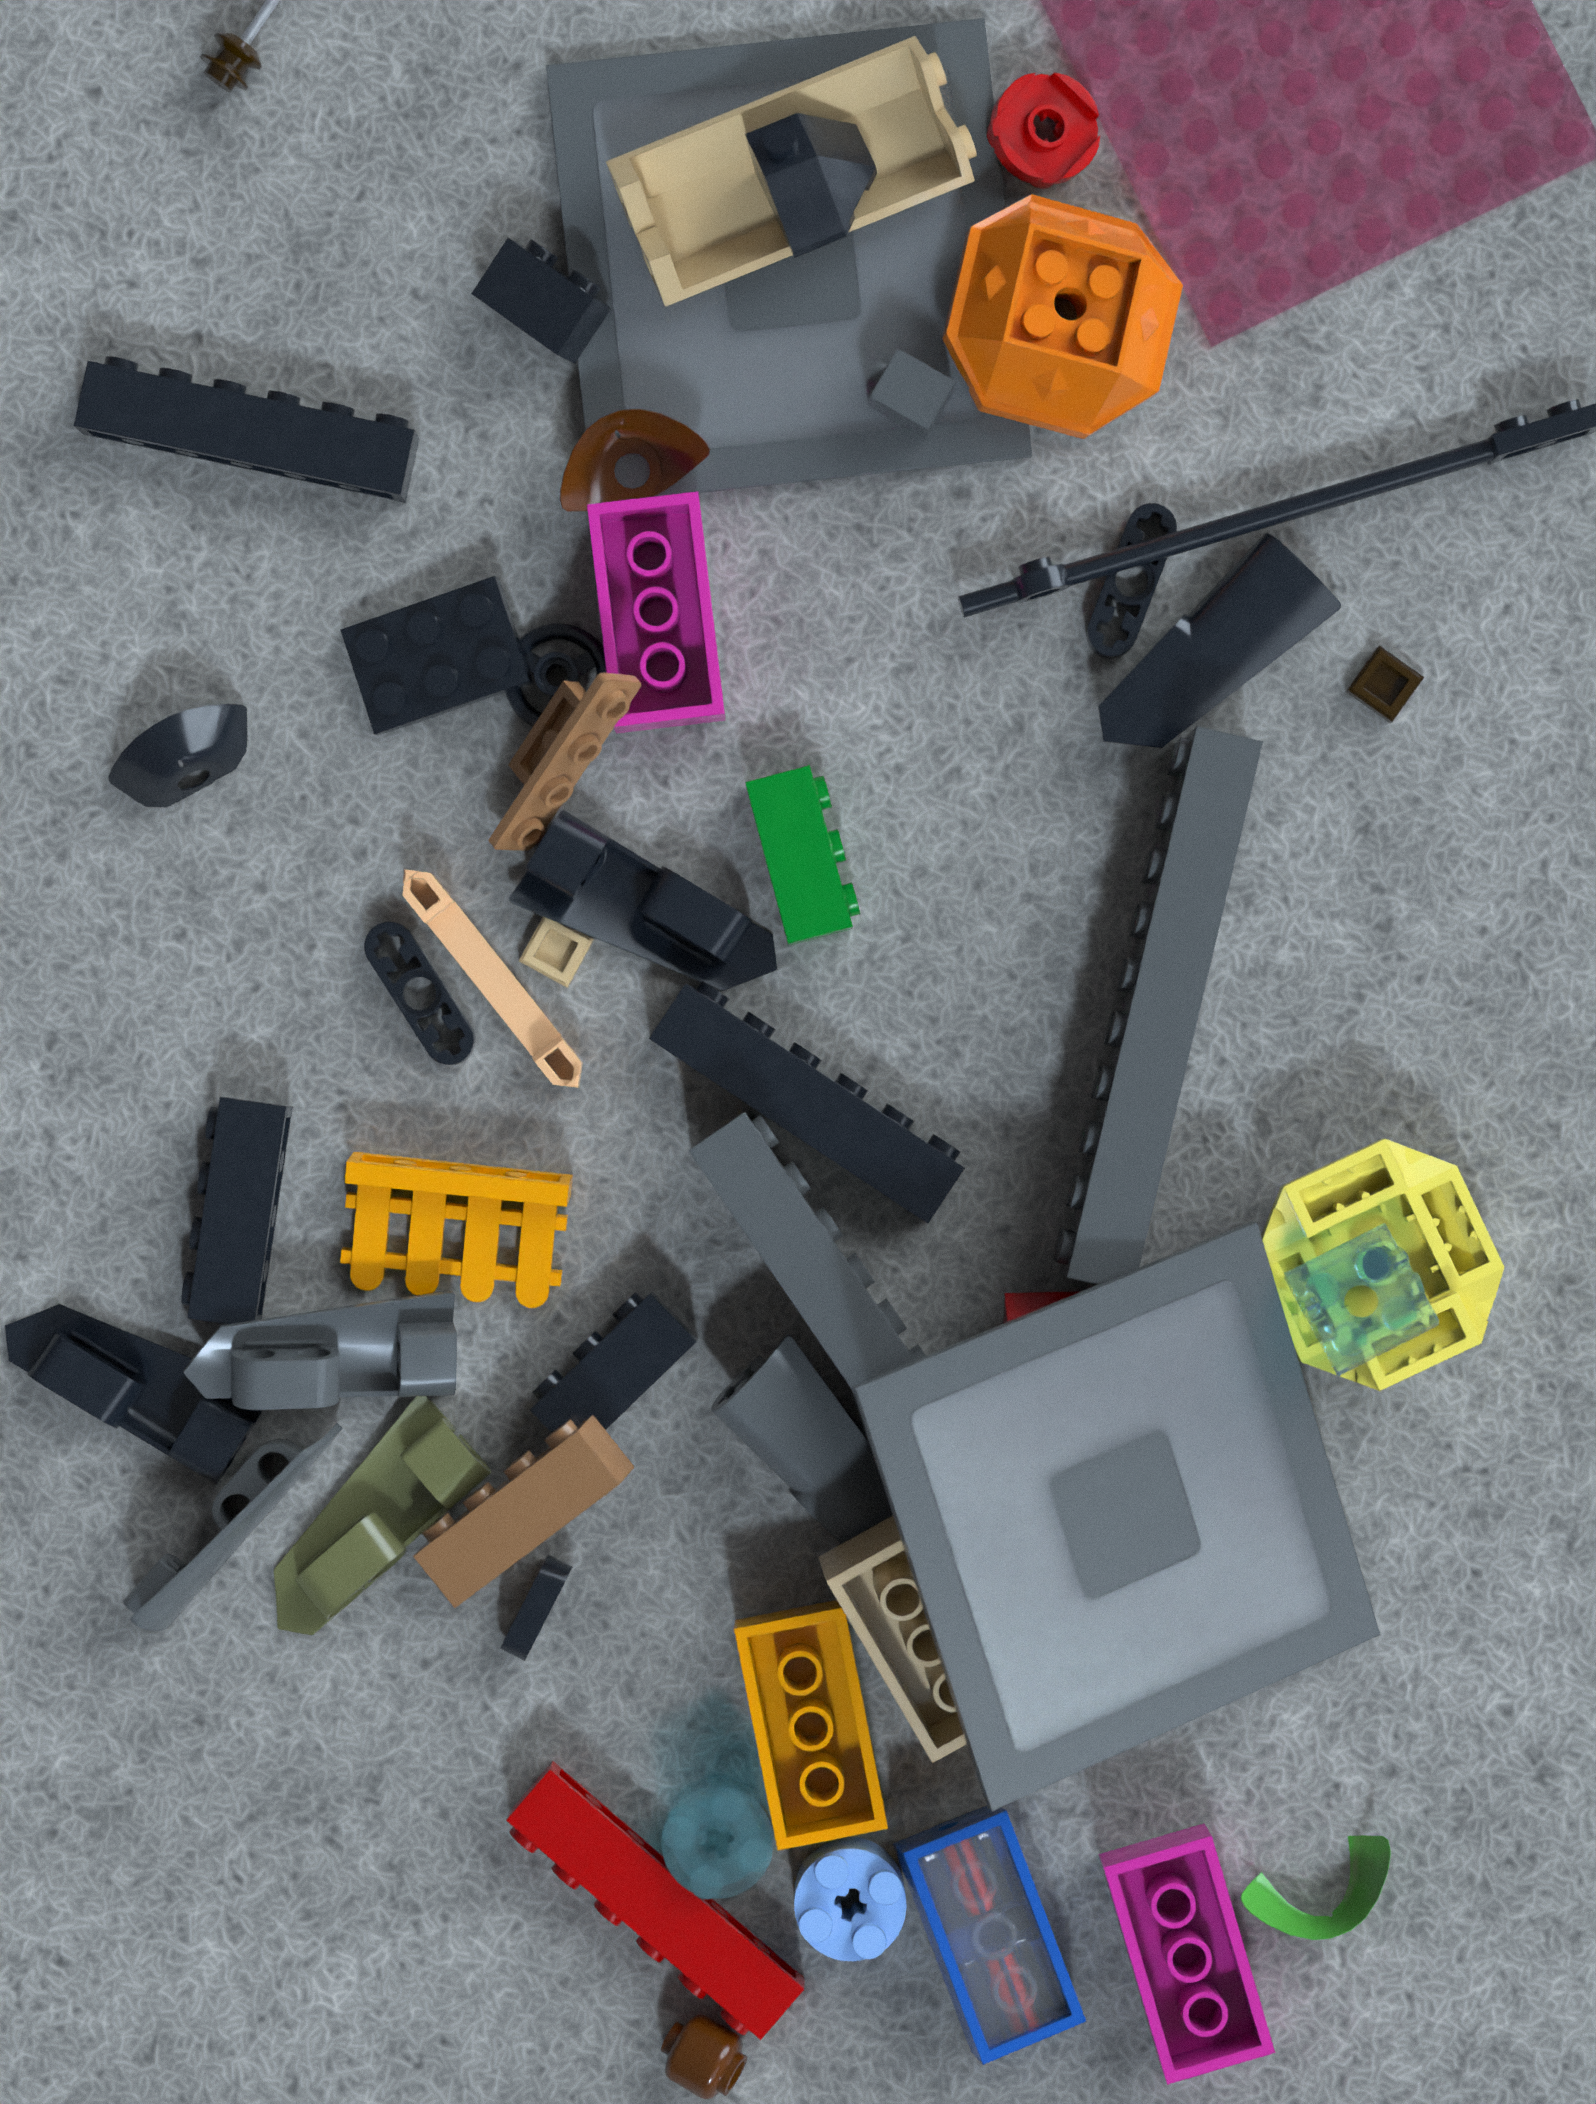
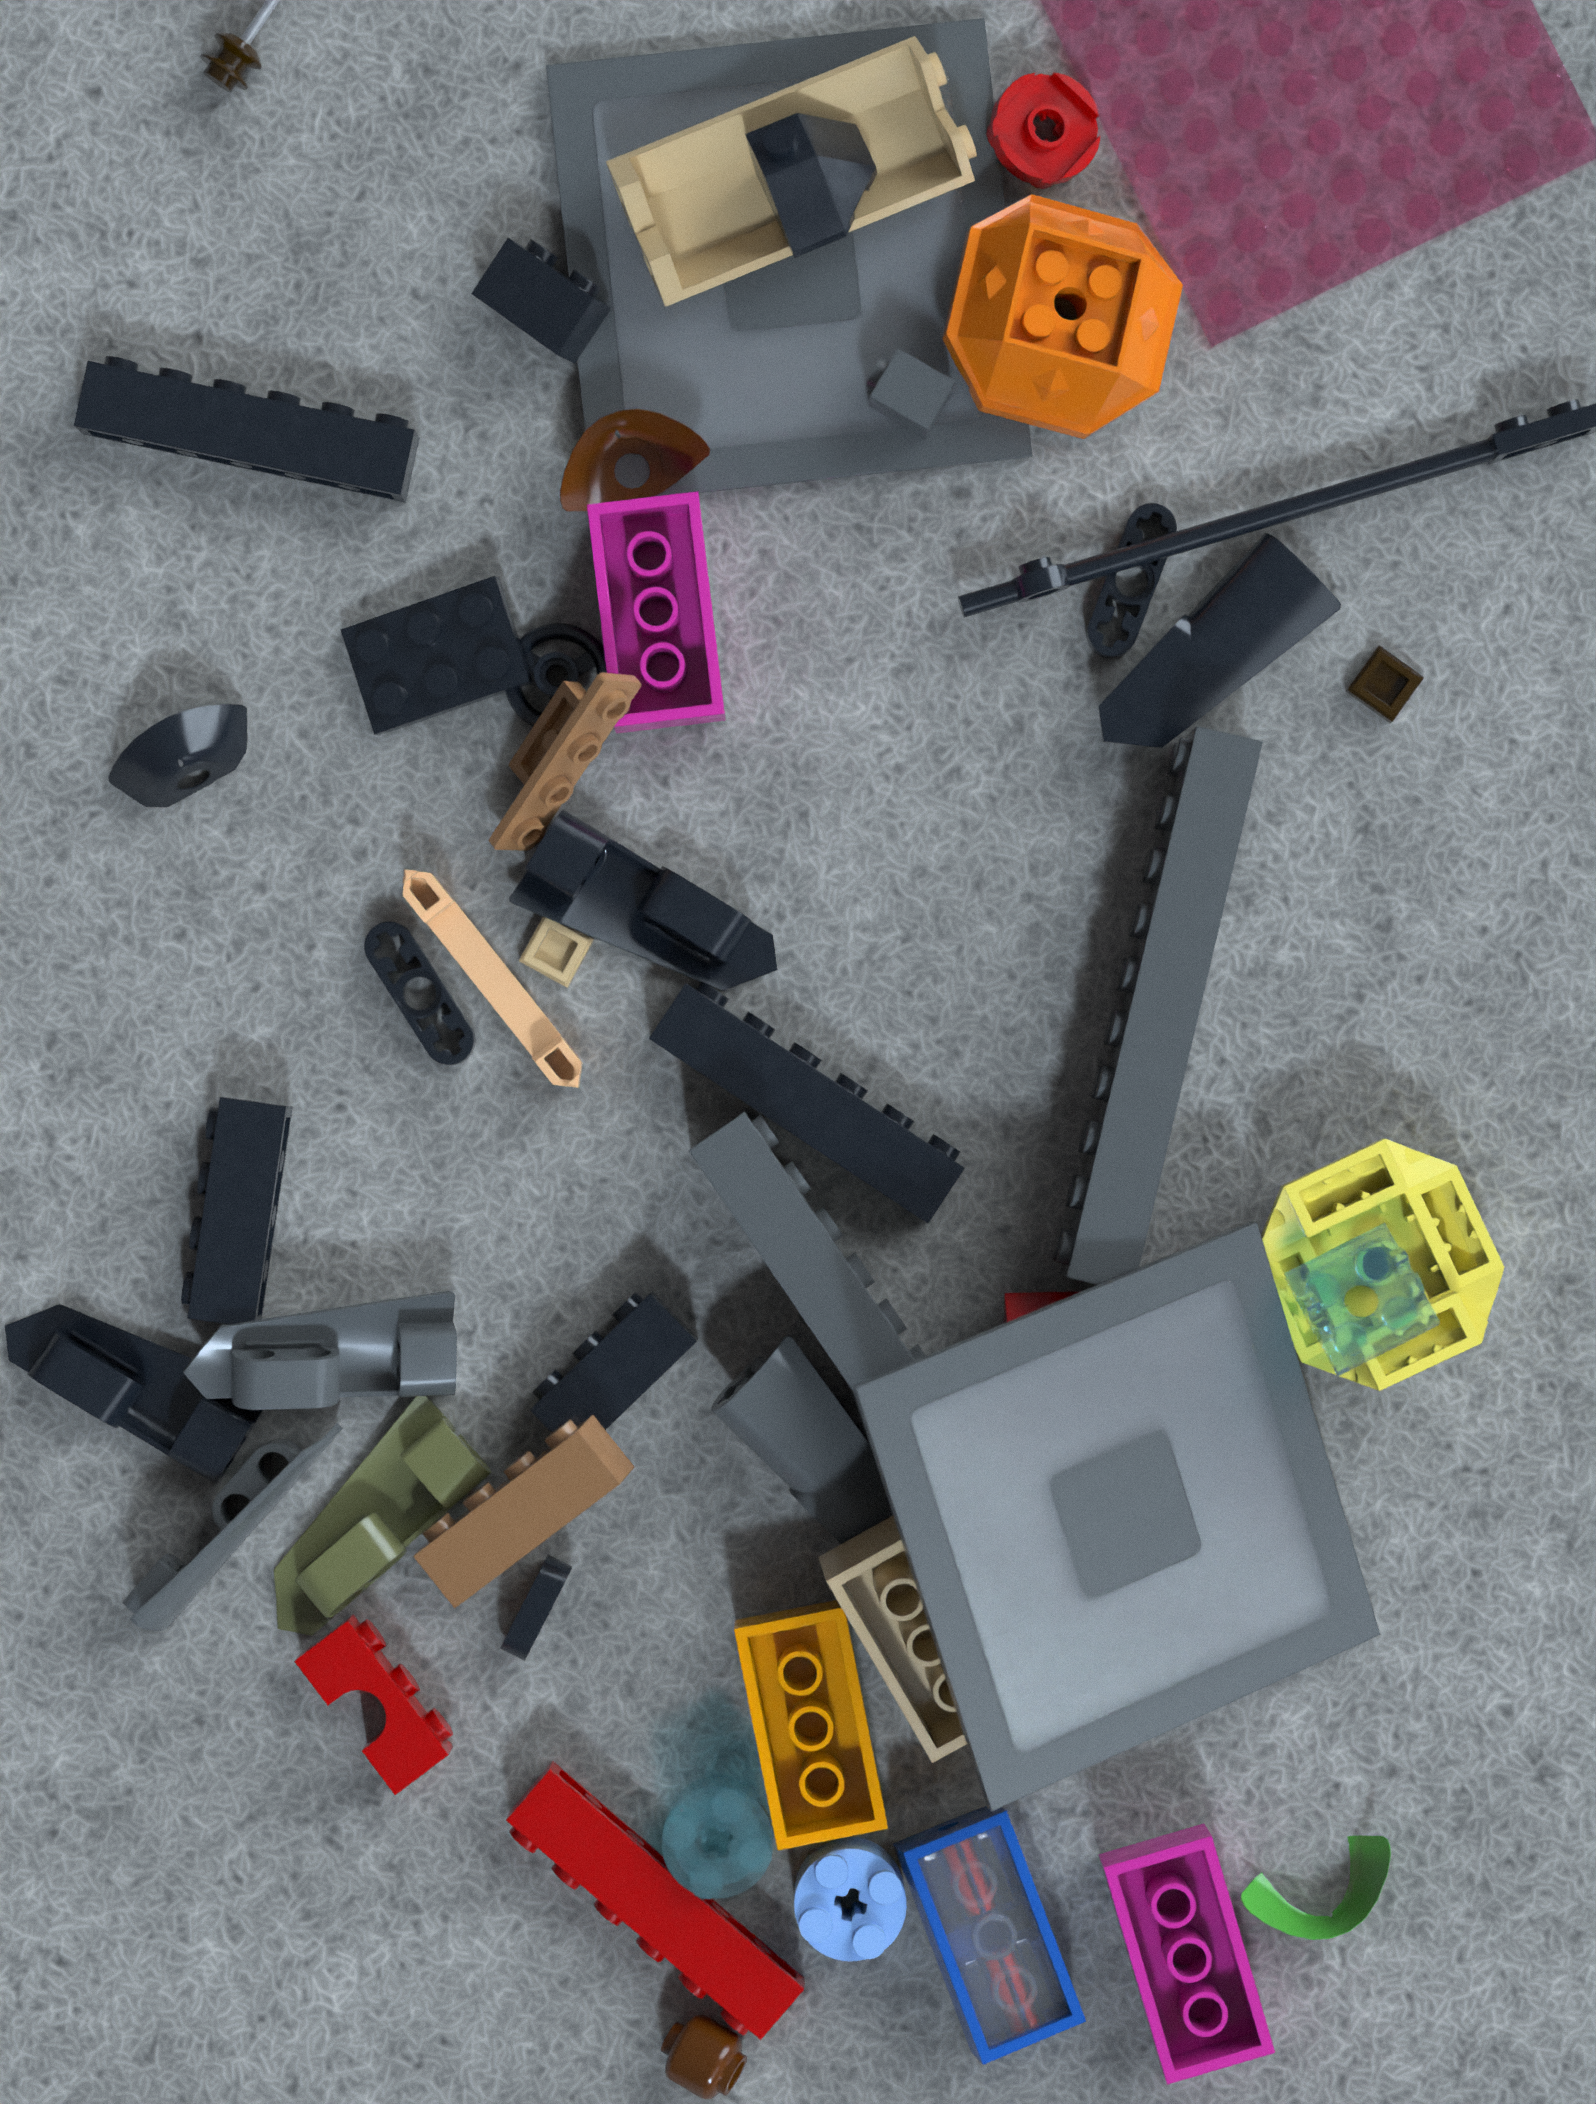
light orange fence [340,1152,573,1308] -> none
green brick [745,765,860,946] -> none
none -> red arch [294,1614,453,1795]

